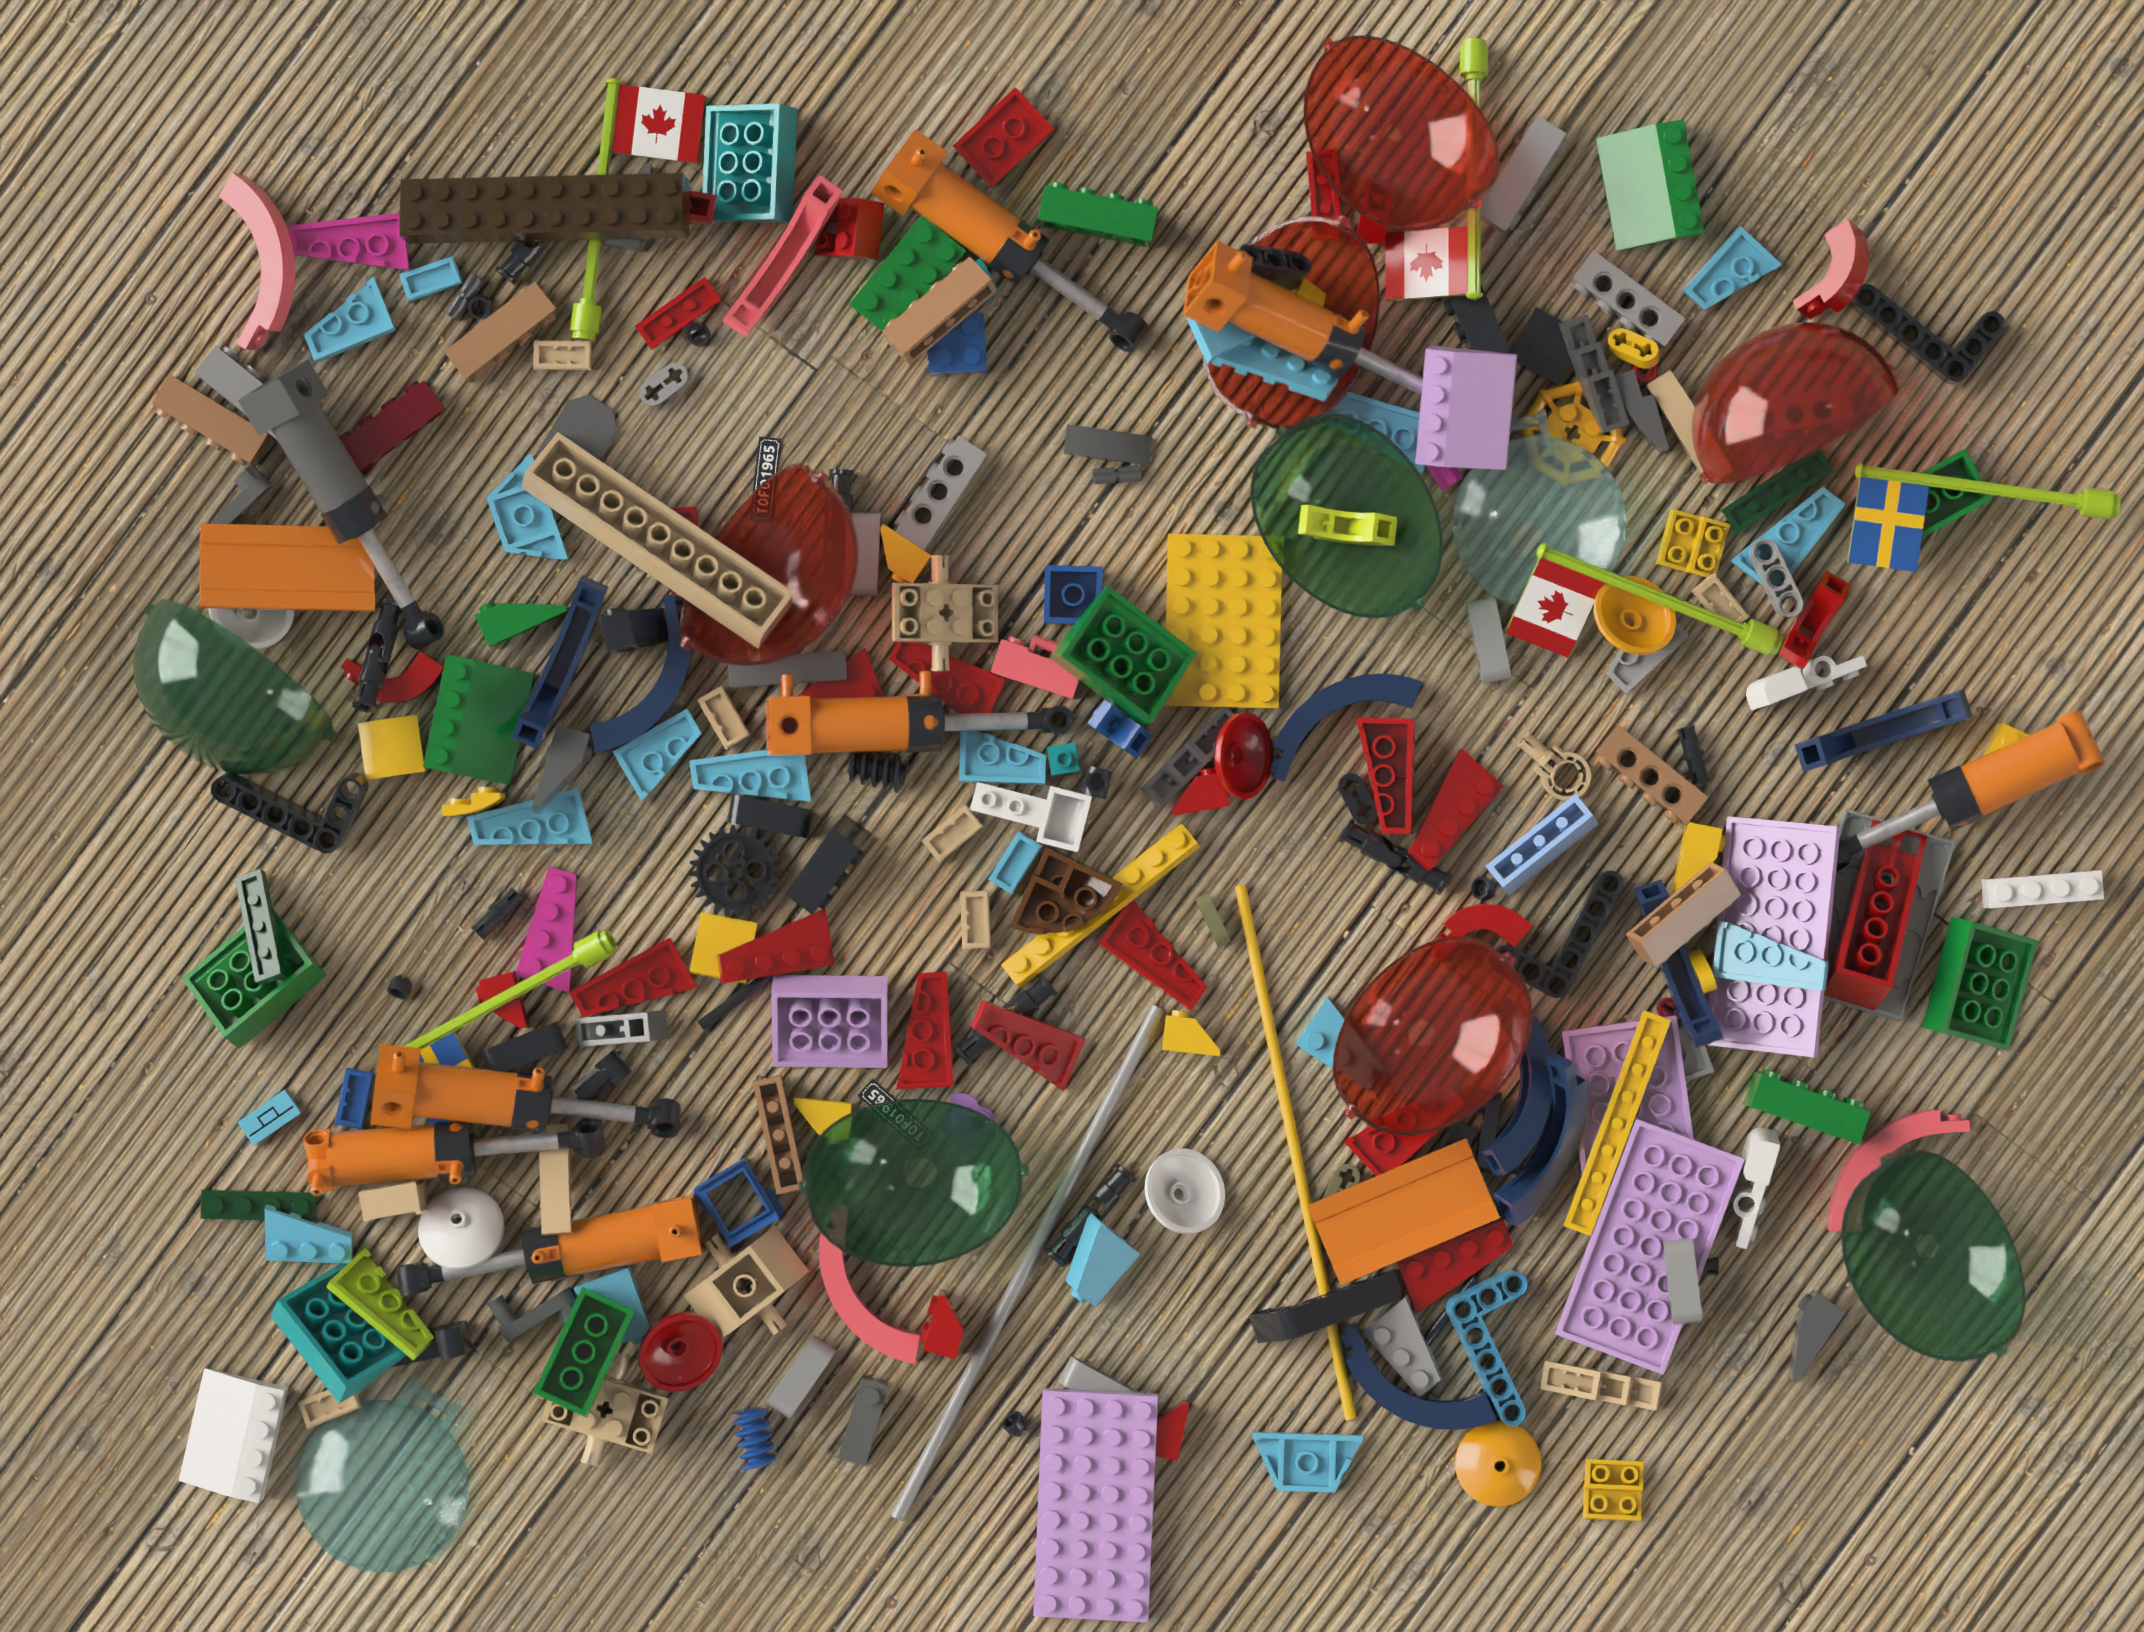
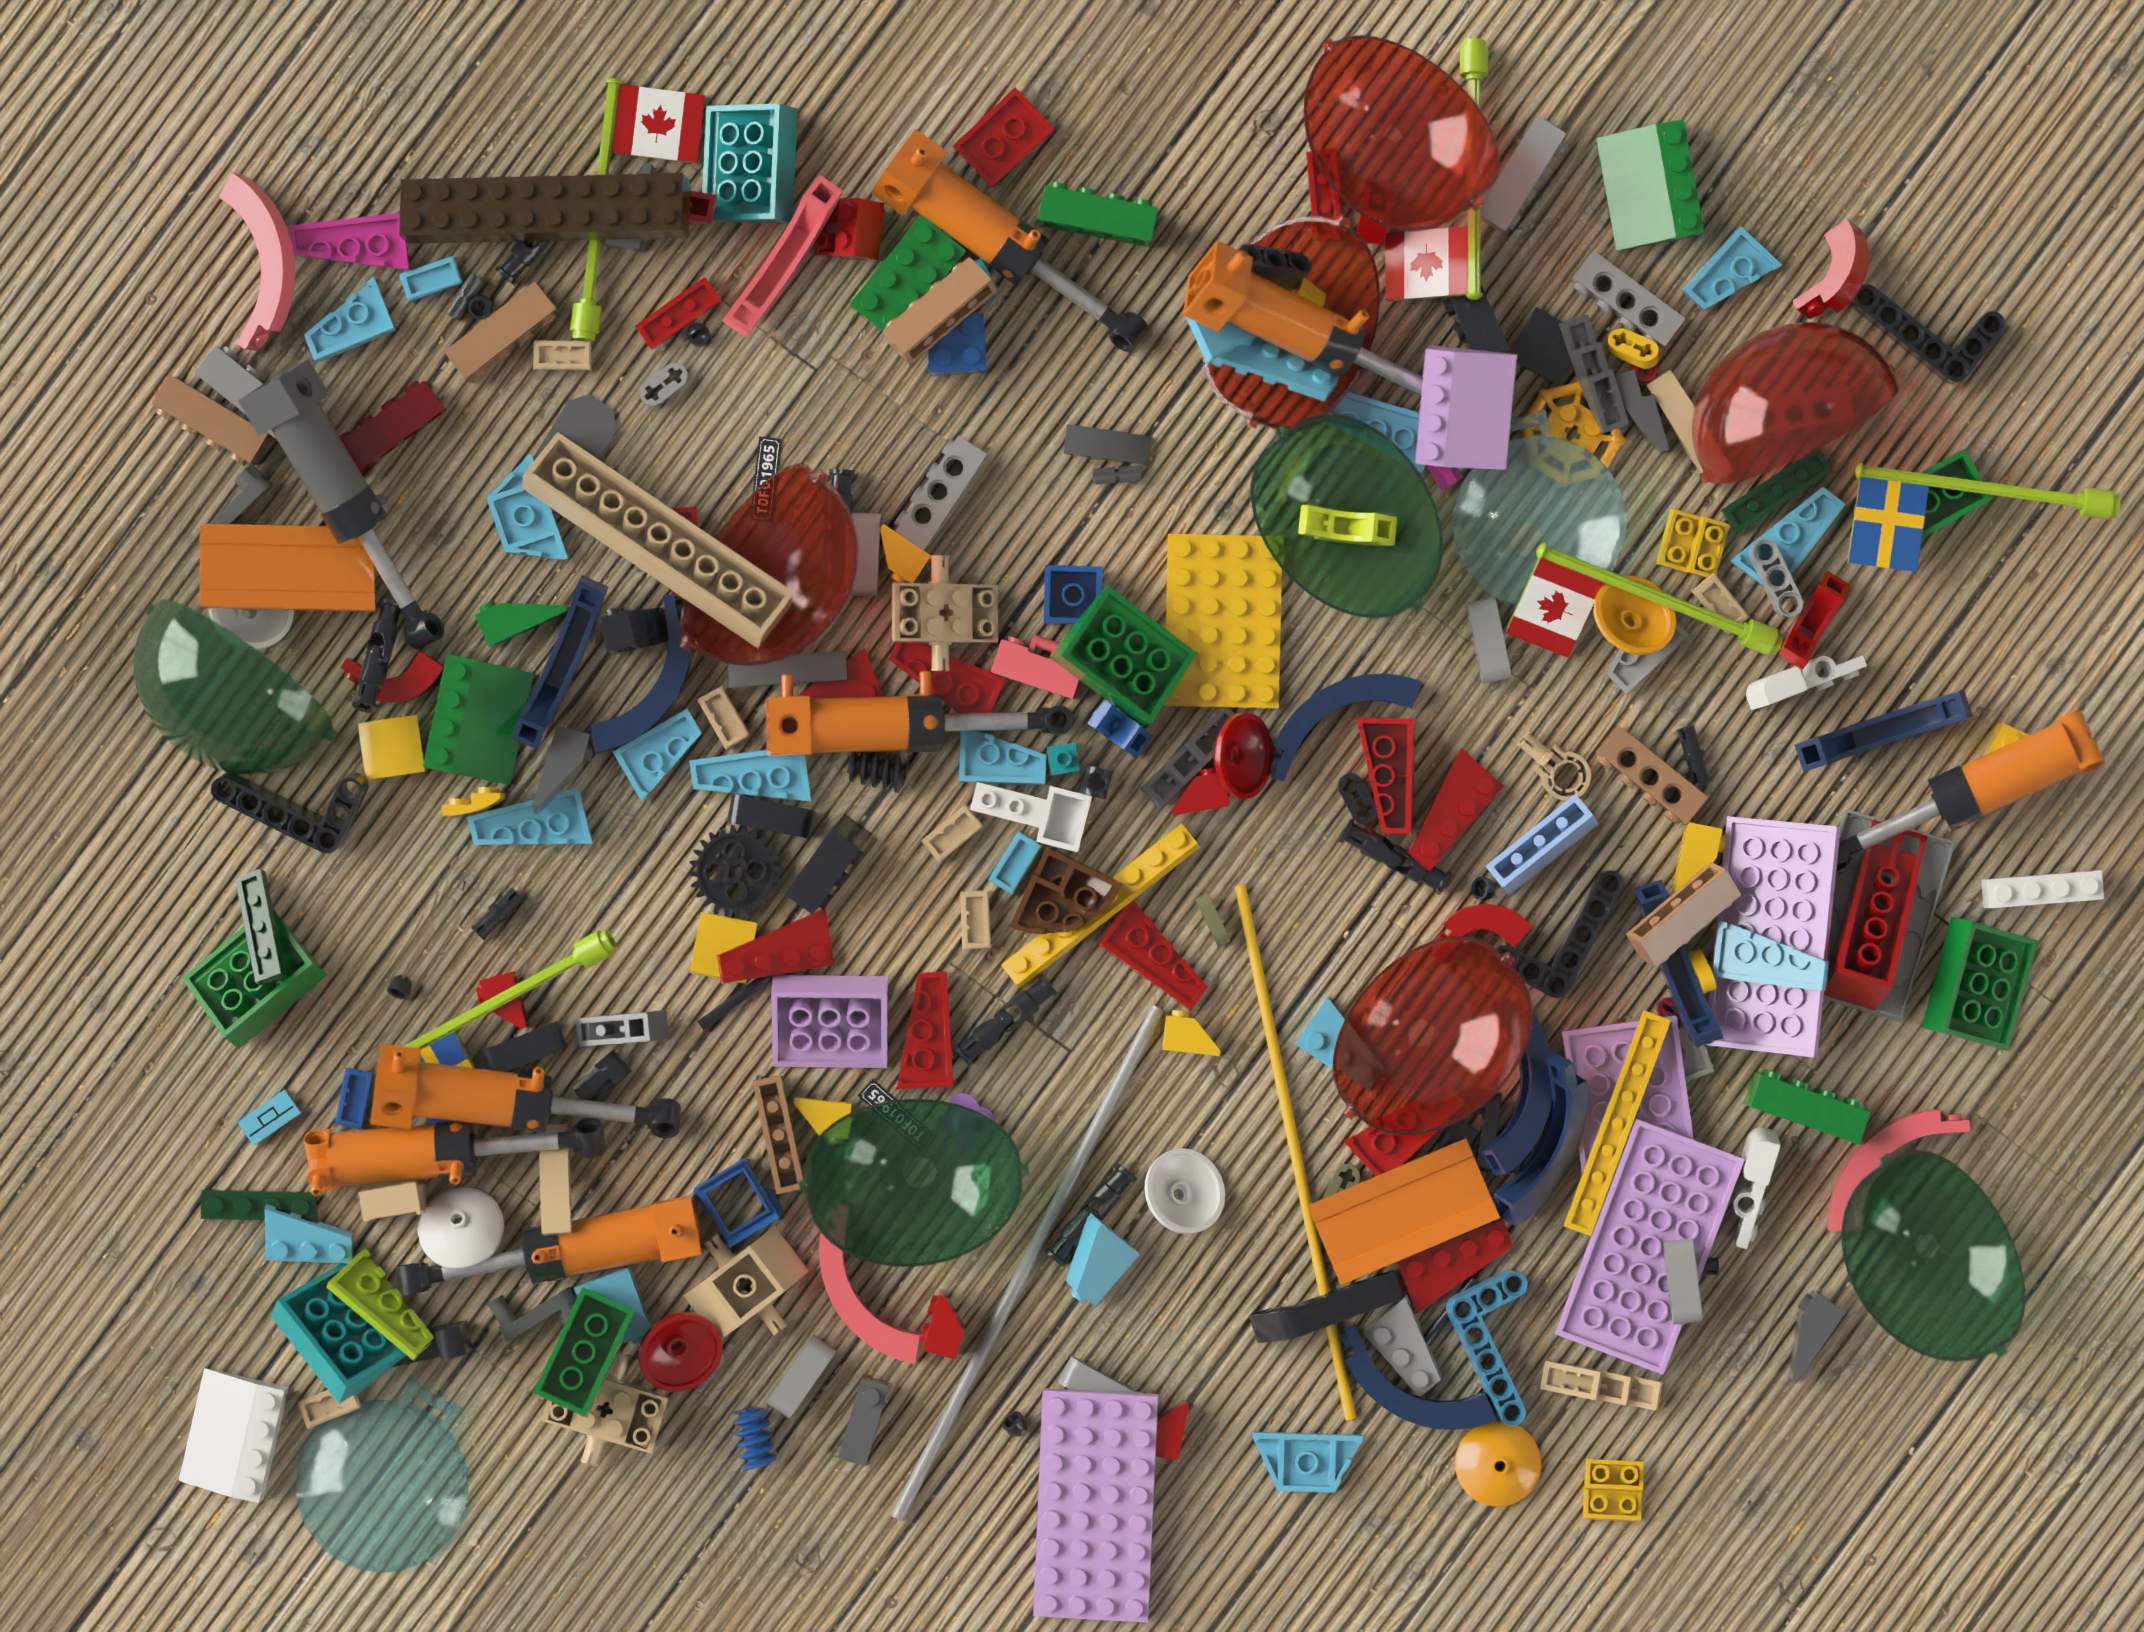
dark pink wing [515,866,577,993] -> none
red wing [569,937,698,1017] -> none
red wing [971,1000,1086,1091] -> none

